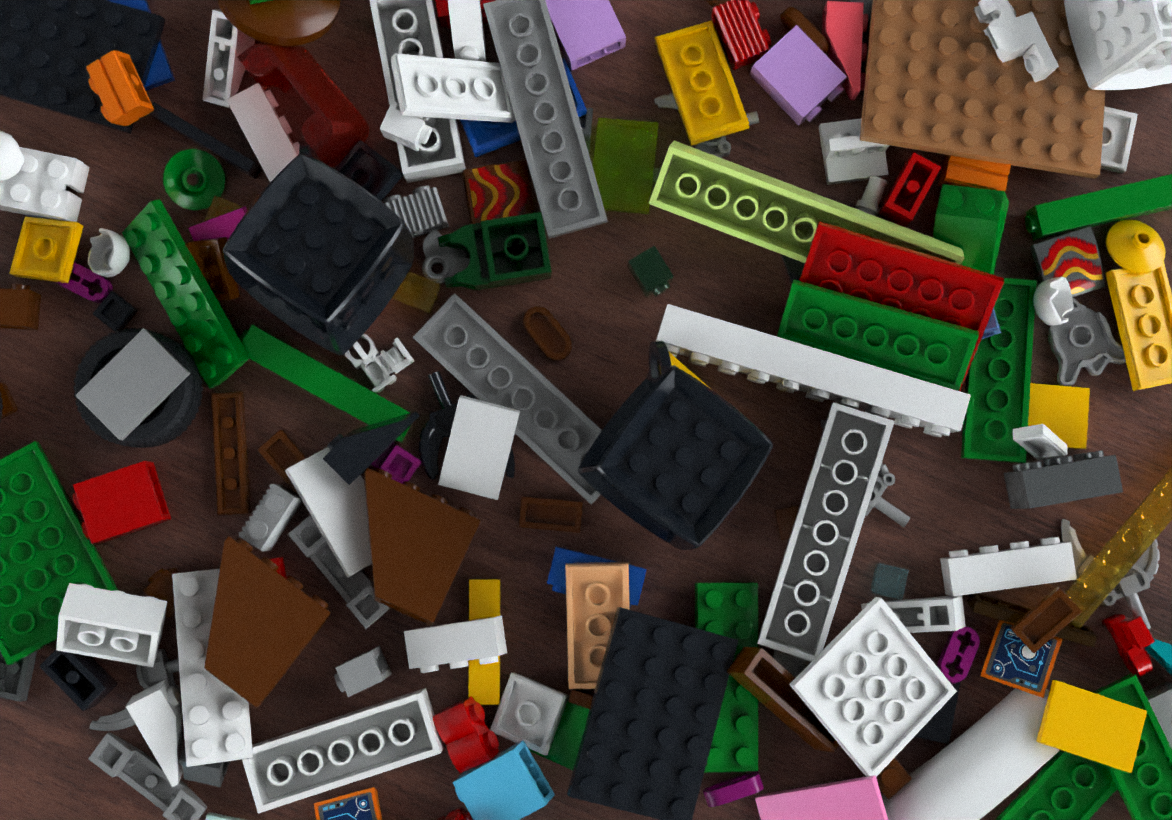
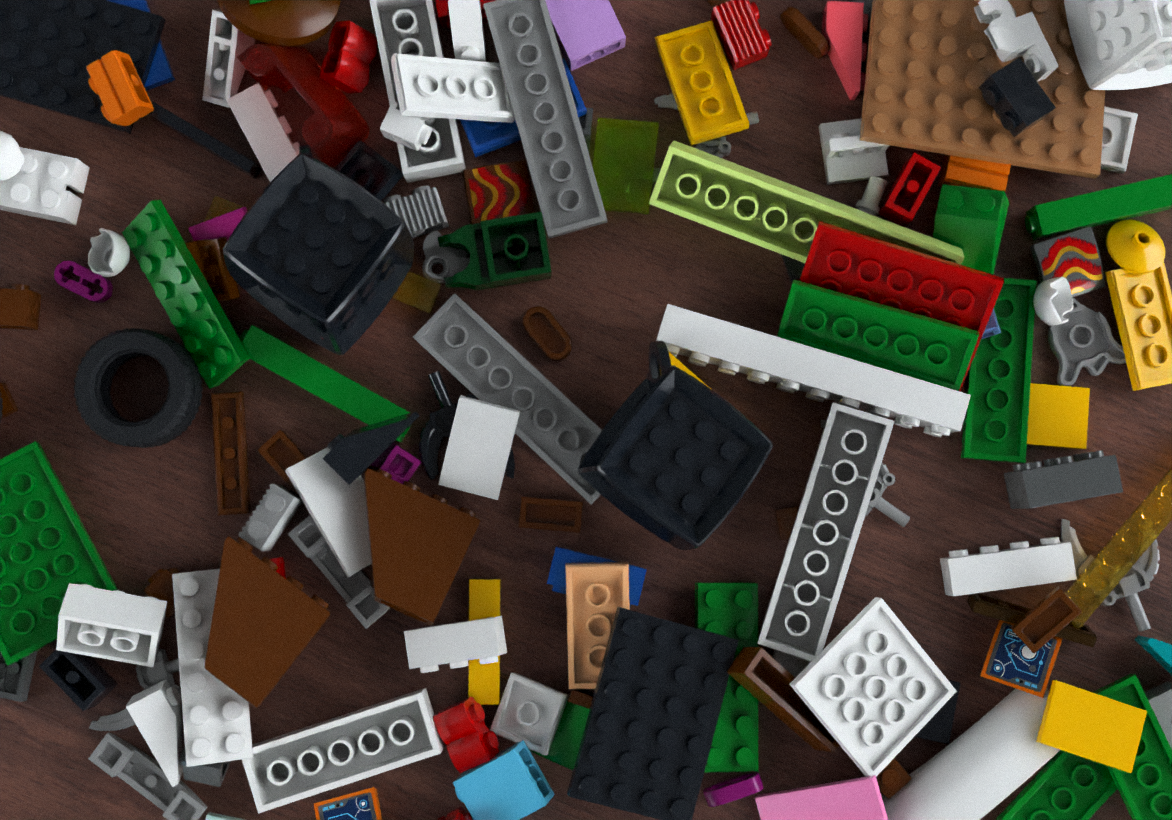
yellow tile [9,216,84,283] -> none
red brick [73,461,172,544] -> none
light grey tile [75,328,191,441] -> none
black tile [93,290,138,331] -> none
green dish [163,149,225,210] -> none
light grey brick [334,646,392,697] -> none
white piece [345,334,415,393] -> none
clear green brick [627,245,674,297] -> none
lavender brick [749,25,847,126] -> none
white slope [861,595,966,633] -> none
clear light blue tile [870,562,909,600] -> none
magenta beam [937,627,980,684] -> none
white tile [1013,424,1068,460] -> none
red piece [1102,613,1155,678] -> none
none -> red brick [320,20,377,93]
none -> black brick [979,57,1056,137]

